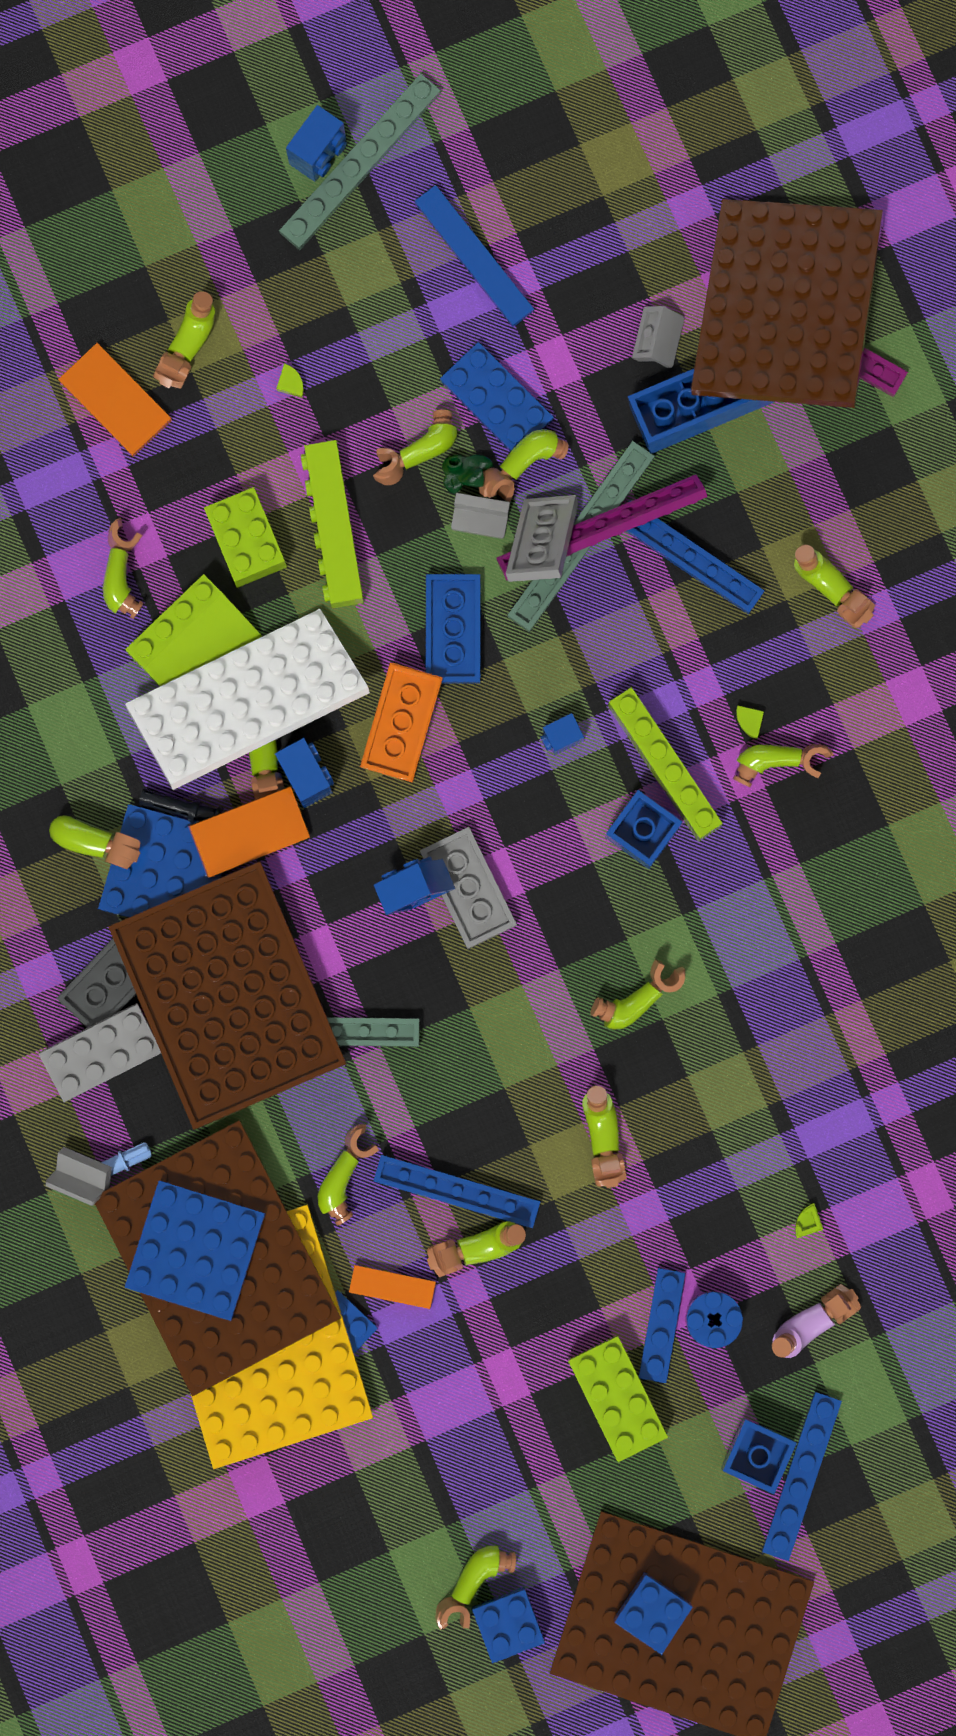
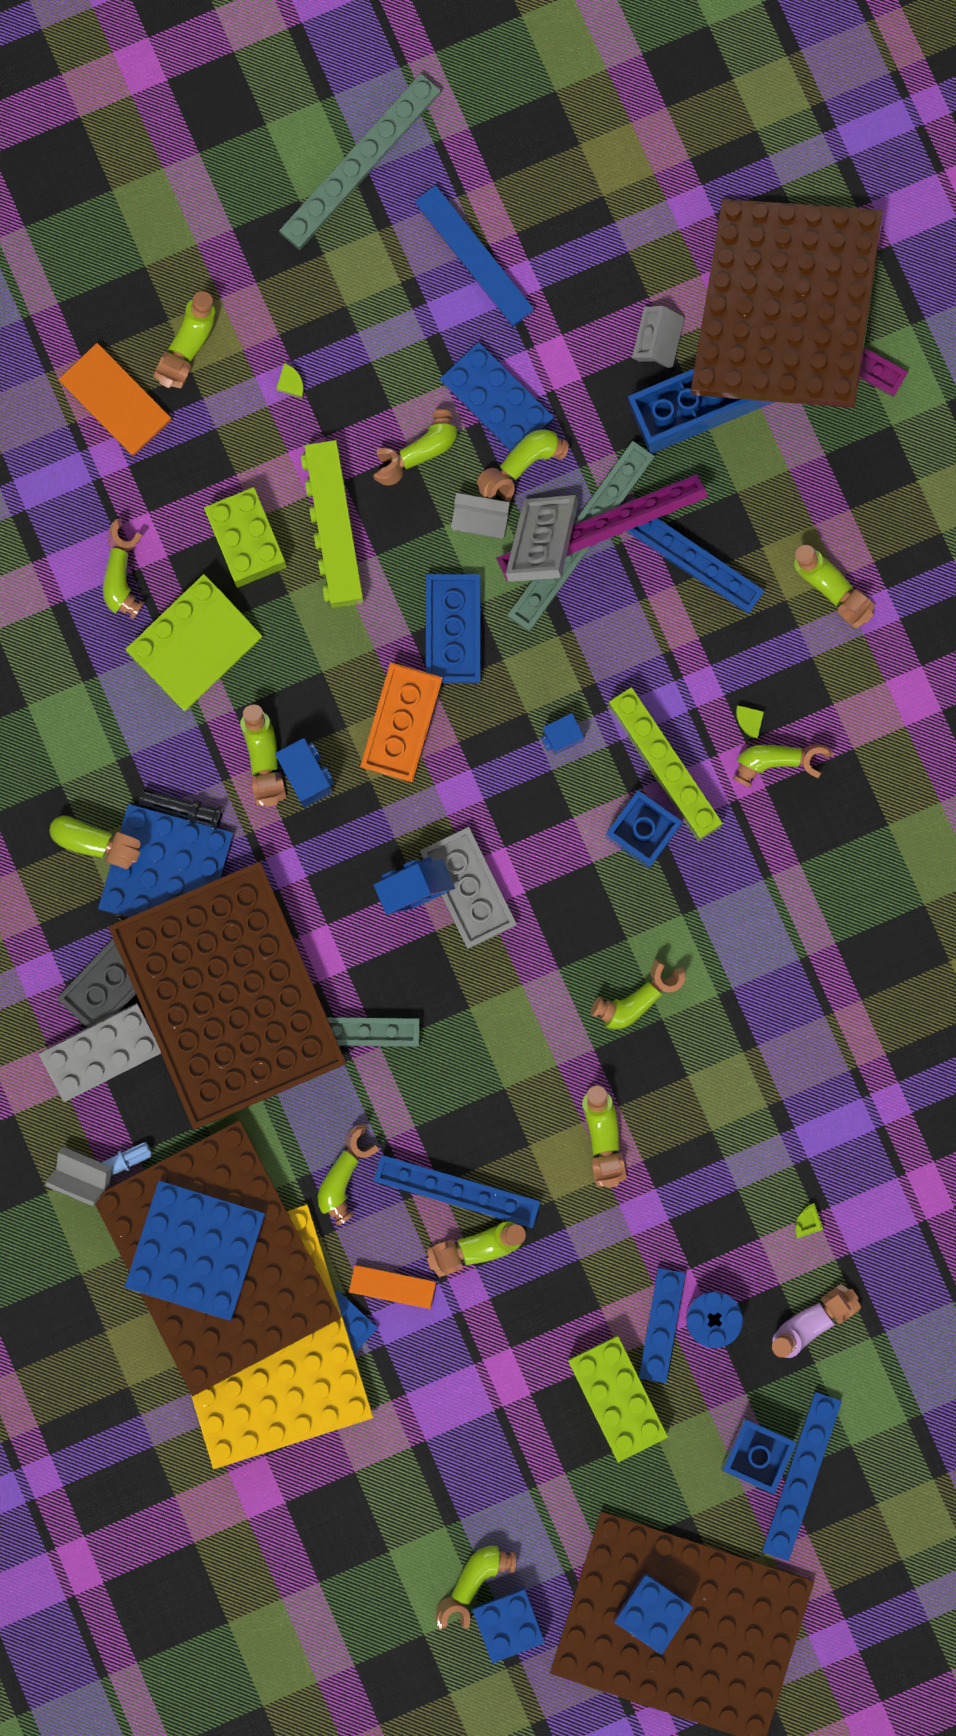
white plate [125,609,370,790] -> none
orange tile [188,786,310,877] -> none
blue brick [286,105,347,182] -> none
dark green plate [442,455,493,494] -> none

